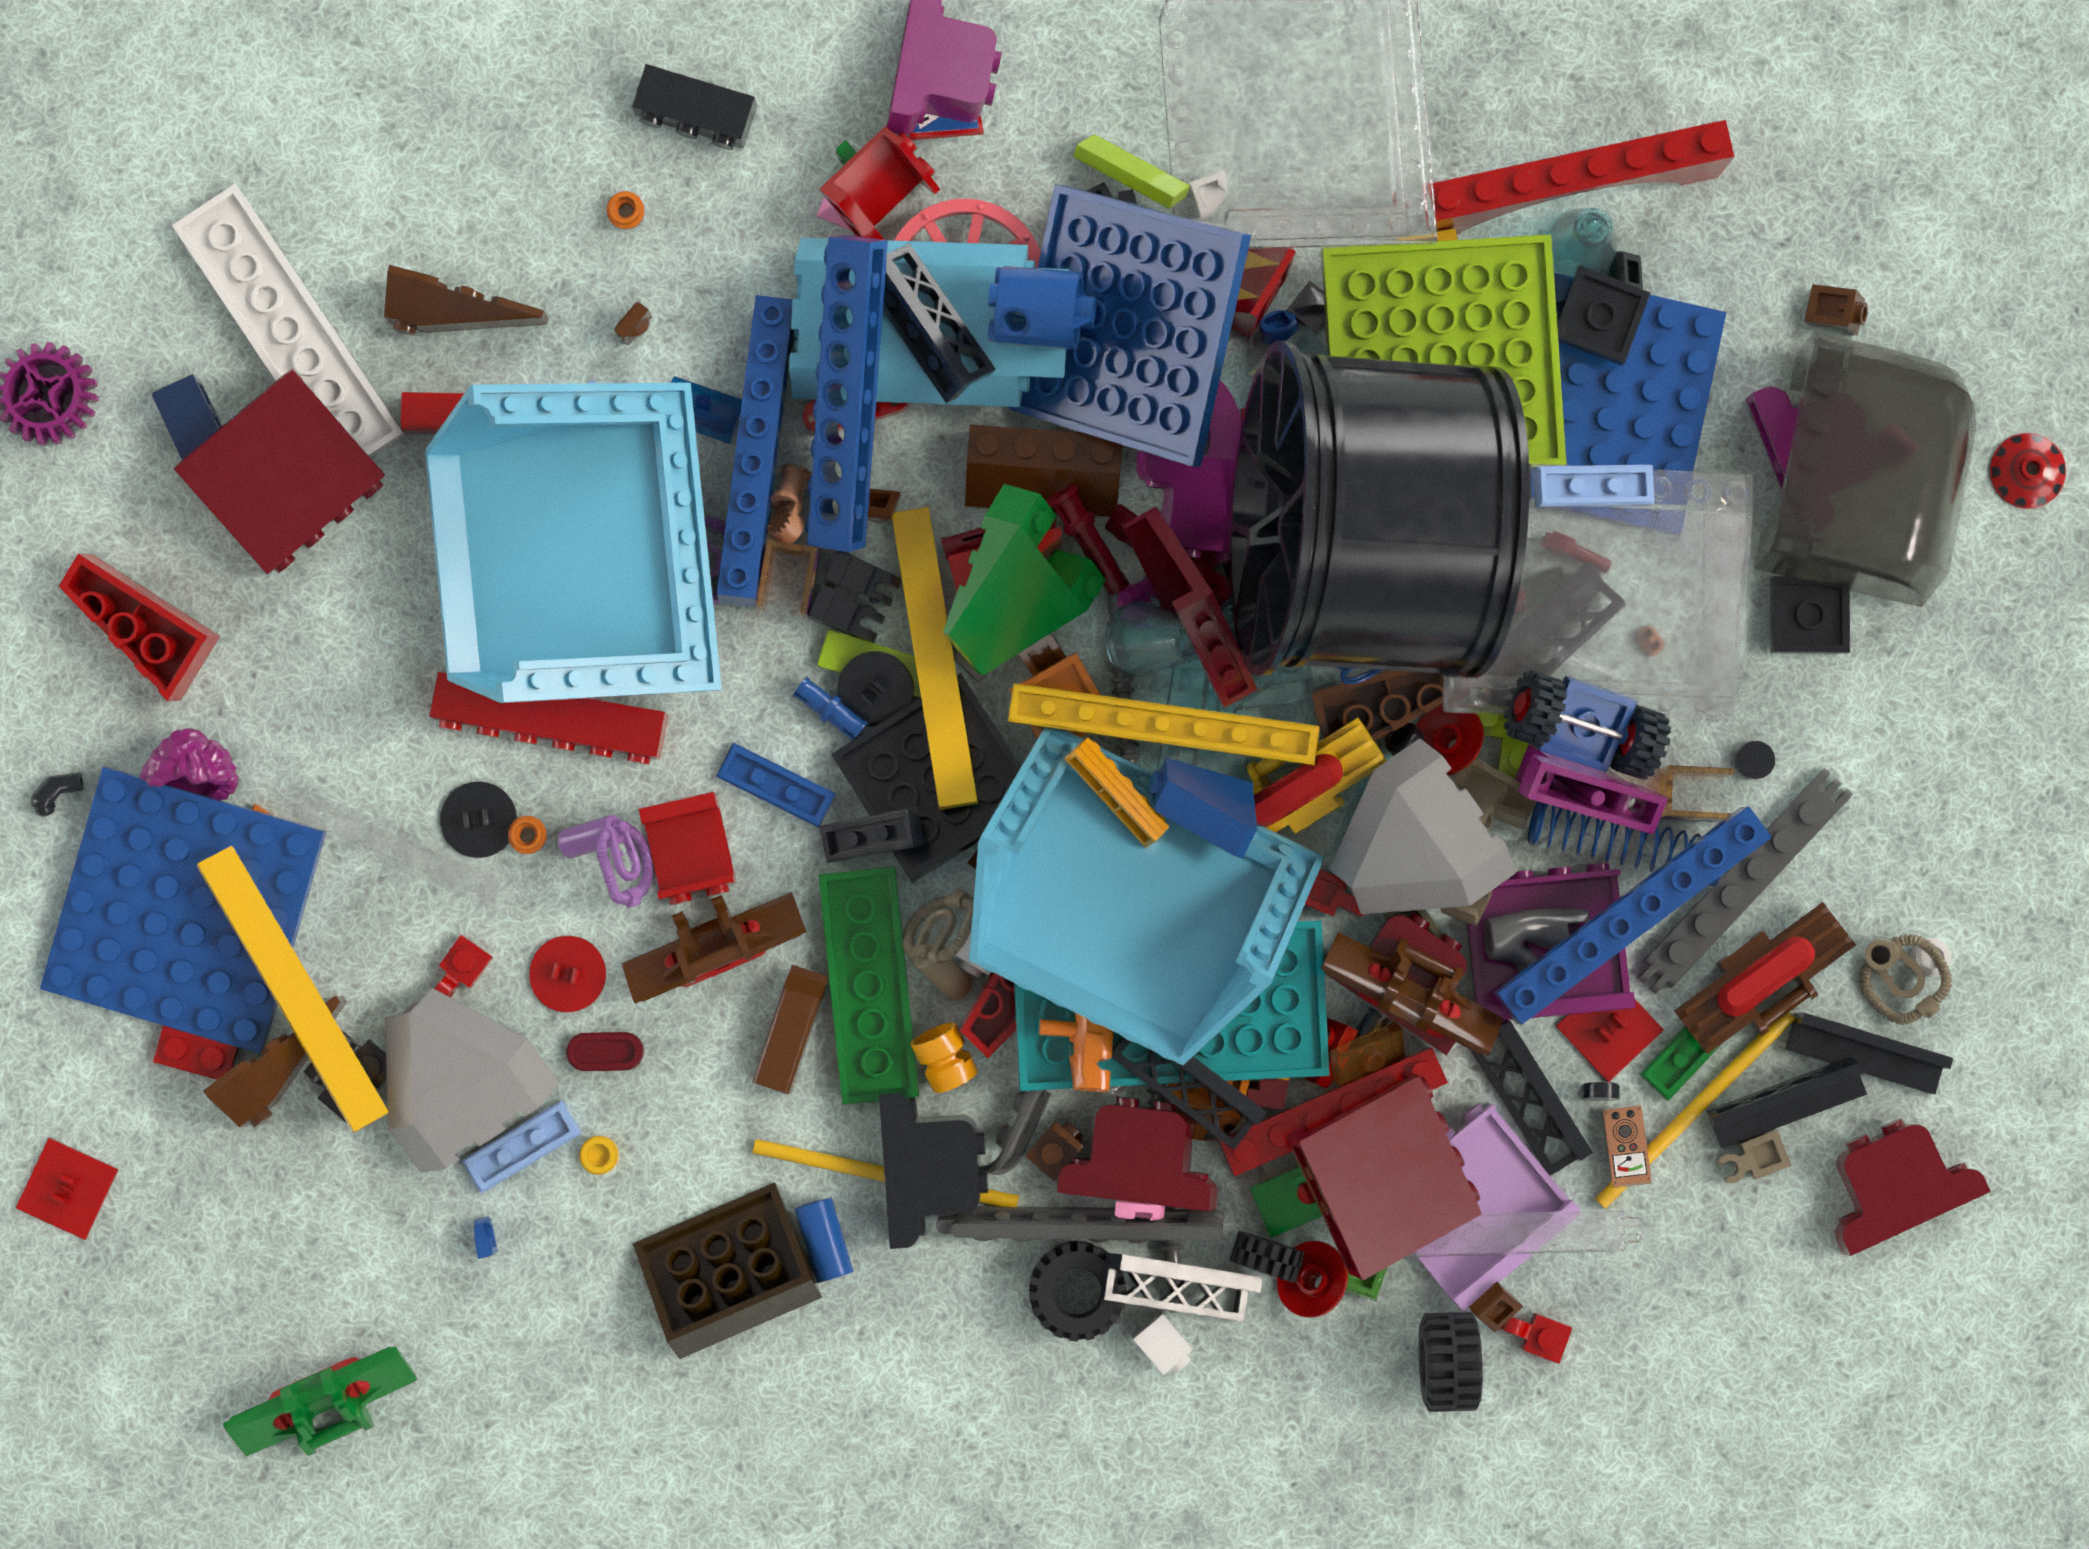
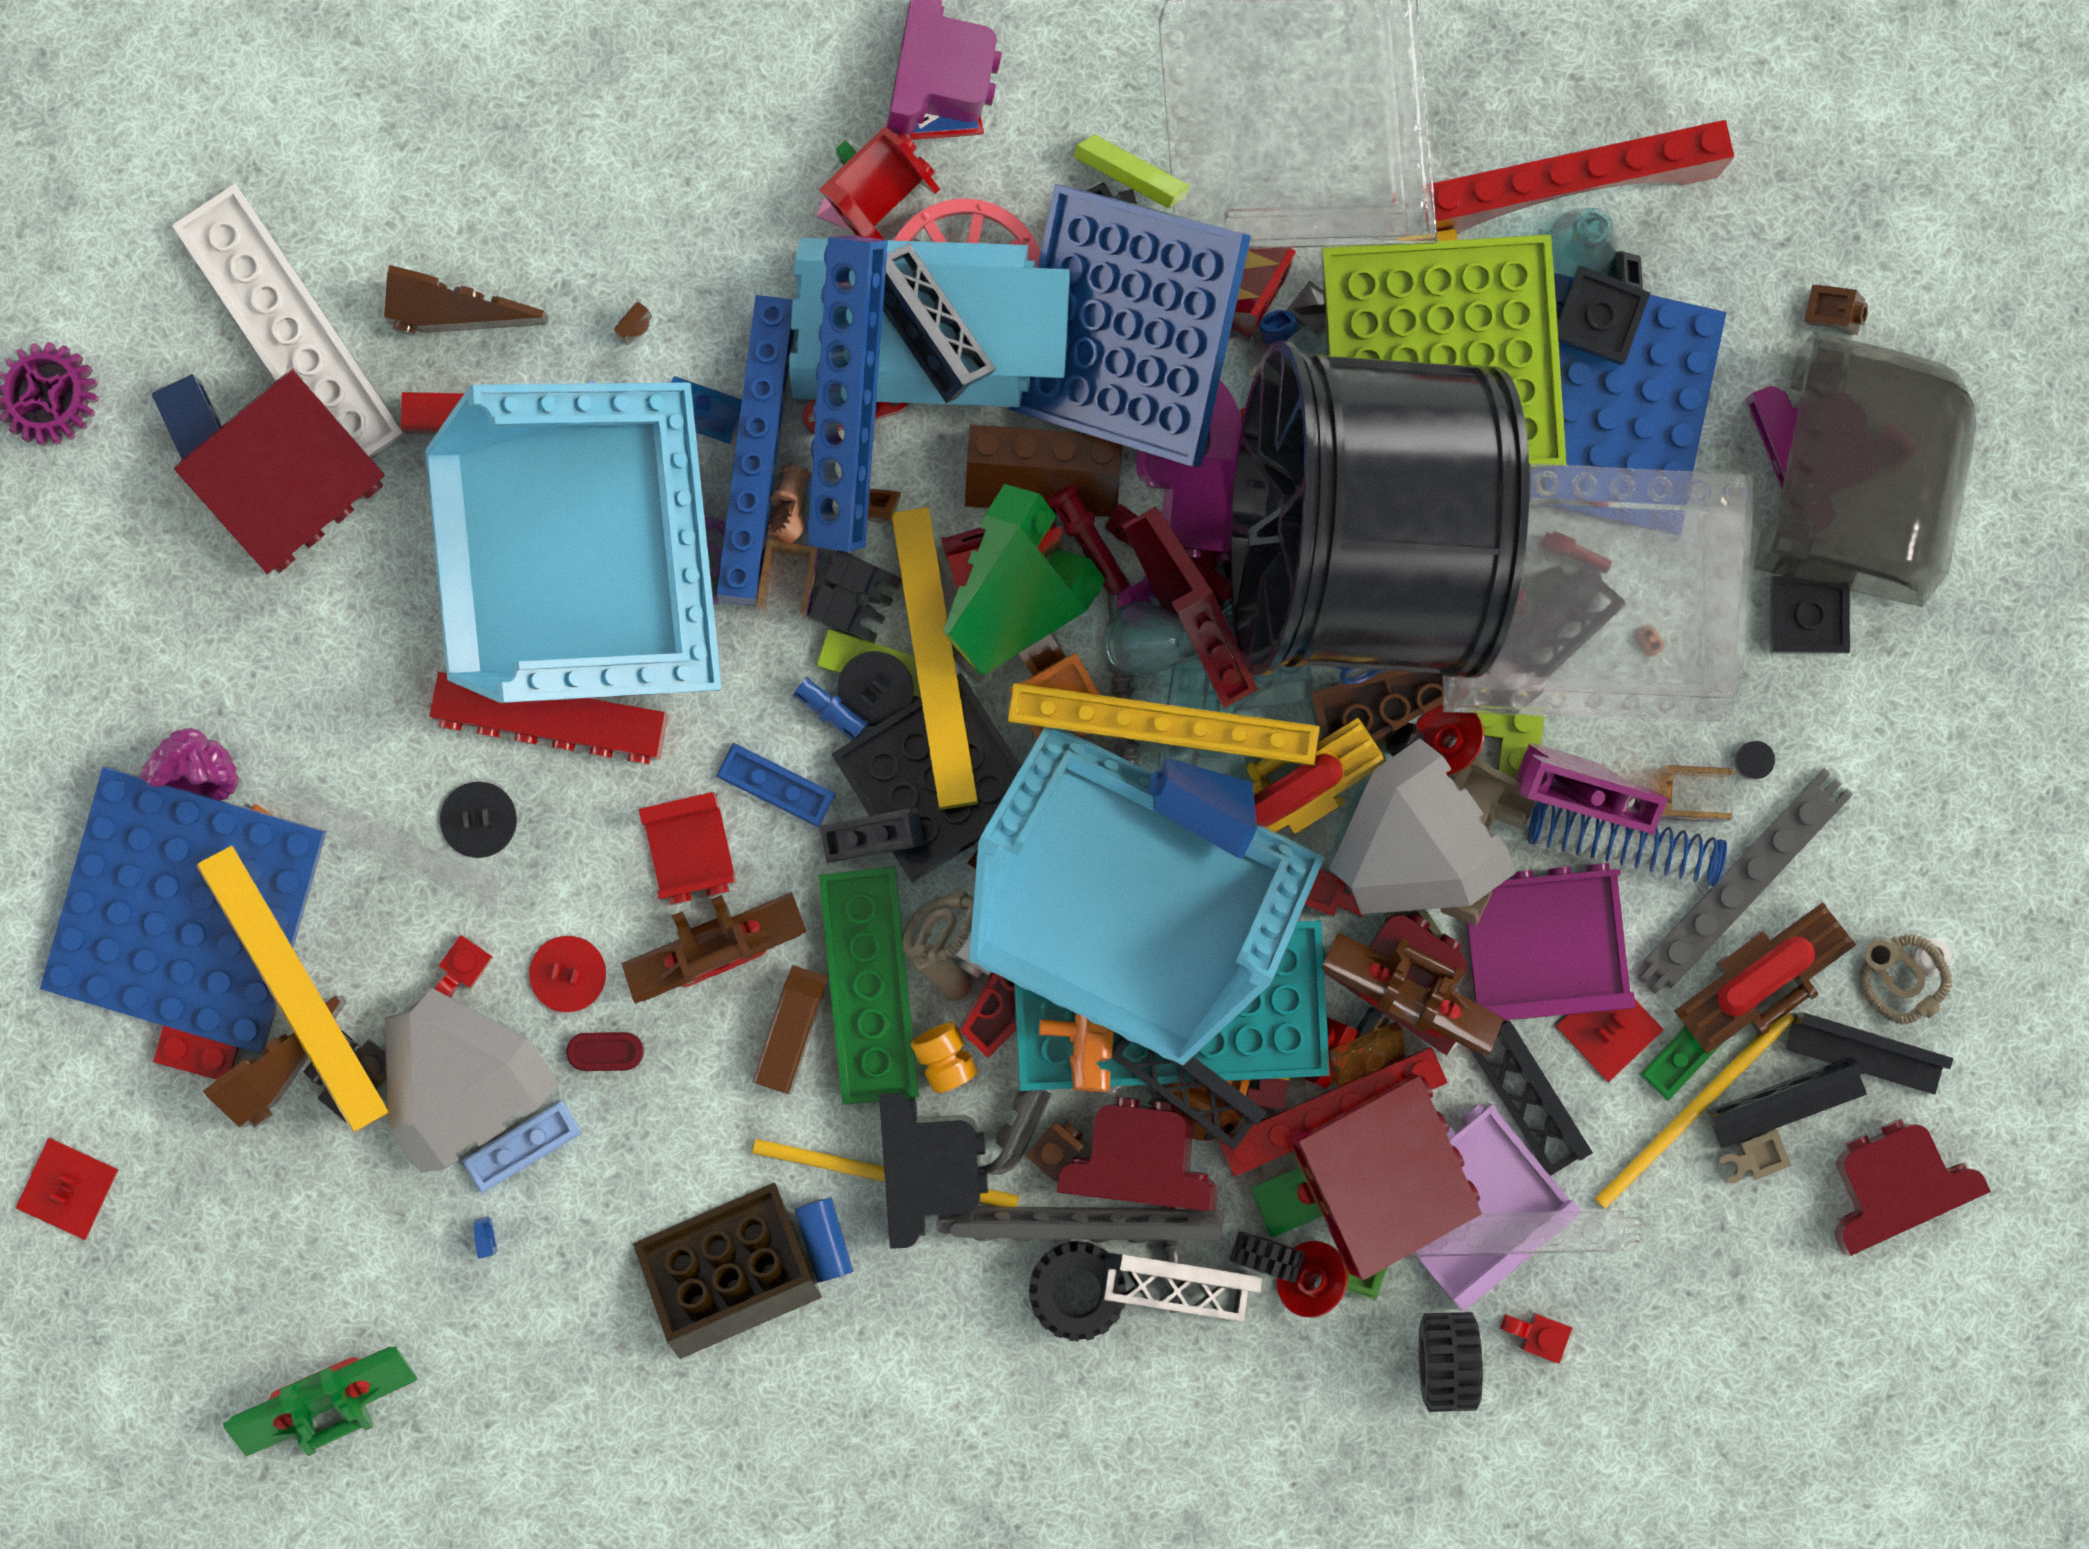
black arm [31,772,84,817] -> none
red wedge [59,553,220,702] -> none
orange plate [508,816,547,854] -> none
medium lavender piece [558,815,653,908] -> none
yellow tile [579,1136,619,1175] -> none
orange plate [606,191,645,230] -> none
black brick [632,64,757,150] -> none
blue cylinder [988,266,1096,350] -> none
light orange piece [1064,737,1170,848] -> none
bright pink tile [1115,1200,1165,1220] -> none
white brick [1132,1311,1193,1375] -> none
white tile [1188,170,1227,220] -> none
reddish brown tile [1469,1281,1523,1332] -> none
dark grey piece [1483,908,1590,999] -> none
blue brick [1493,806,1772,1025] -> none
plate [1504,670,1671,780] -> none
light blue tile [1533,465,1654,508] -> none
black tile [1581,1082,1620,1101] -> none
tile [1603,1105,1652,1188] -> none
red dish [1990,433,2066,509] -> none

